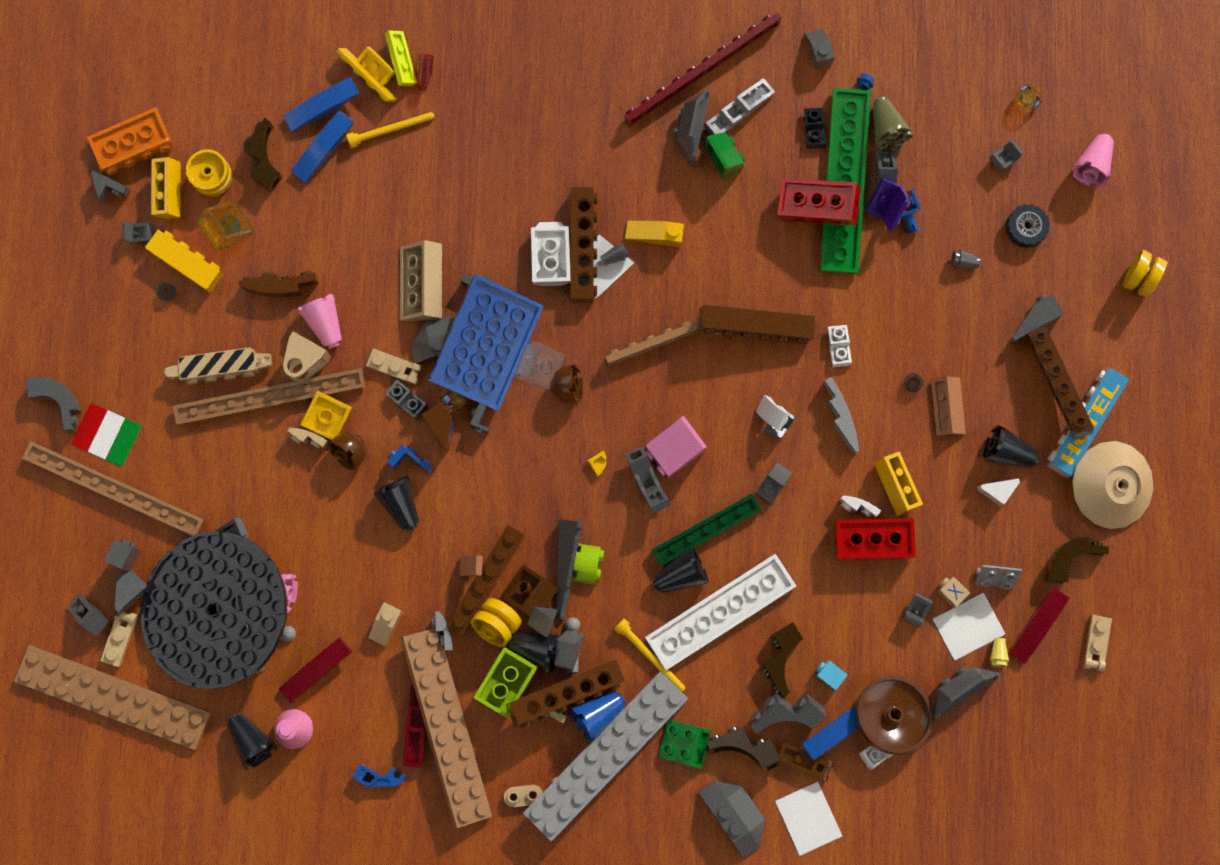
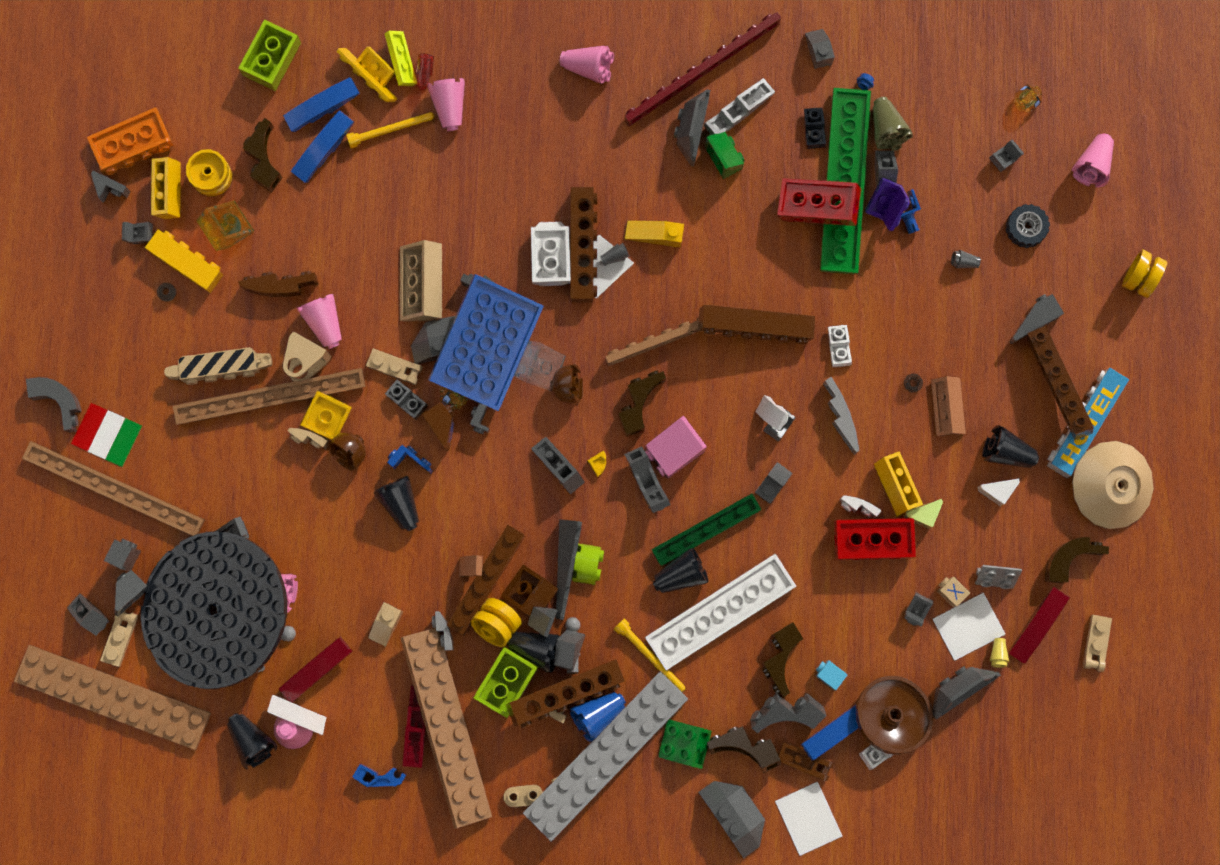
none -> lime brick [238,19,301,91]
none -> white sticker [267,695,326,735]
none -> bright pink cone [427,78,465,131]
none -> dark grey slope [531,437,585,494]
none -> bright pink cone [560,46,614,83]
none -> dark brown arch [618,370,666,437]
none -> yellowish green slope [903,499,943,529]

